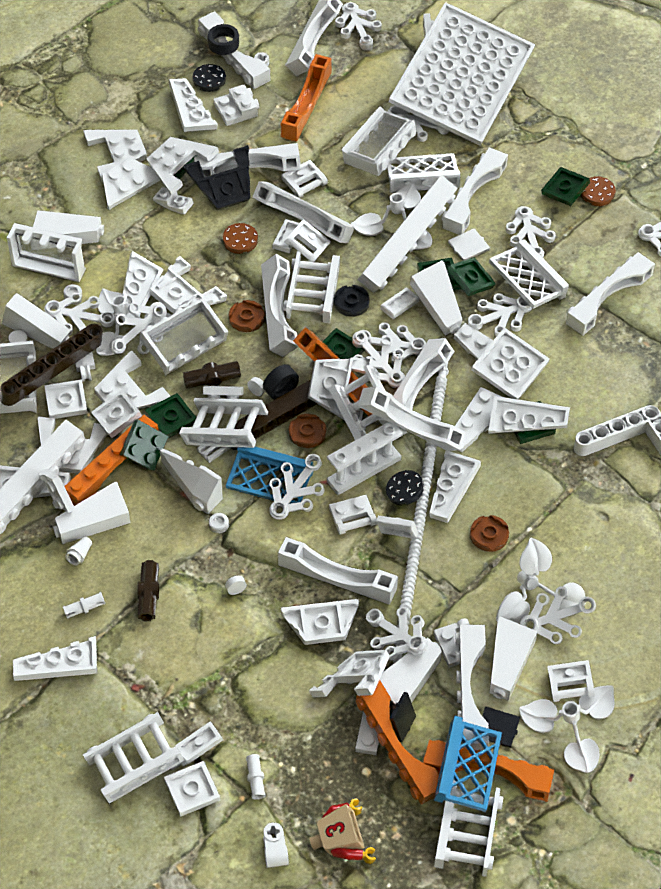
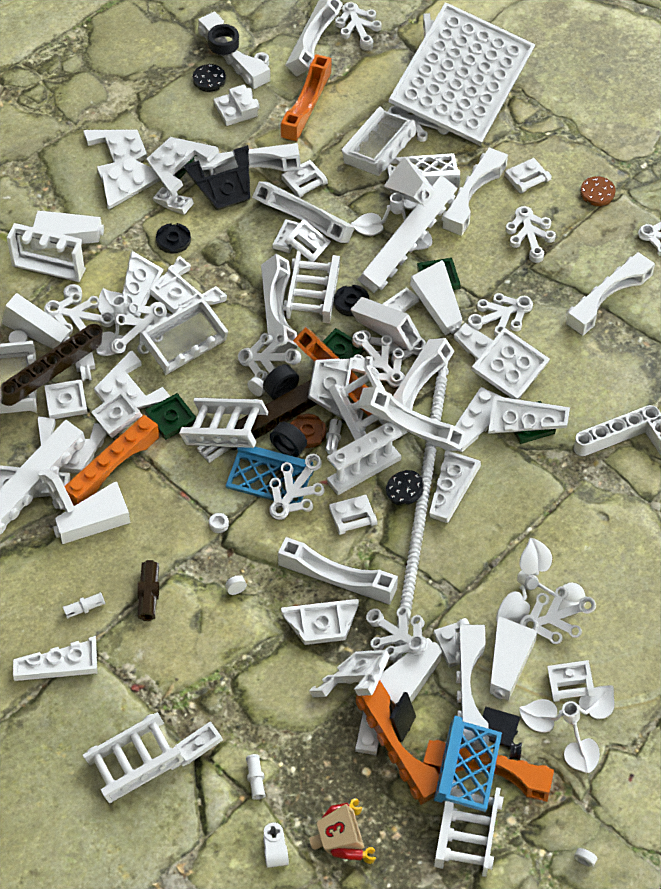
white cone [66,537,92,565] -> none
plate [120,420,169,471] -> none
white wedge [160,448,223,514] -> none
white plate [164,761,220,817] -> none
white wing [169,78,218,132] -> none
dark brown piece [183,361,241,389] -> none
white plate [203,386,244,399] -> none
dark orange tile [223,223,258,254] -> none
dark orange tile [228,300,265,333] -> none
white plate [376,515,419,539] -> none
dark green plate [447,257,496,296] -> none
white piece [448,229,490,261] -> none
dark orange tile [470,515,509,552] -> none
white fence [489,239,569,309] -> none
dark green plate [541,167,590,206] -> none
none -> black tile [156,223,191,254]
none -> white plant [238,333,301,382]
none -> black tyre [270,422,307,457]
none -> white axle [325,419,342,455]
none -> white slope [351,297,422,352]
none -> white slope [384,157,435,207]
none -> white plate [505,158,551,193]
none -> black bush [509,741,522,761]
none -> white tile [574,848,597,867]

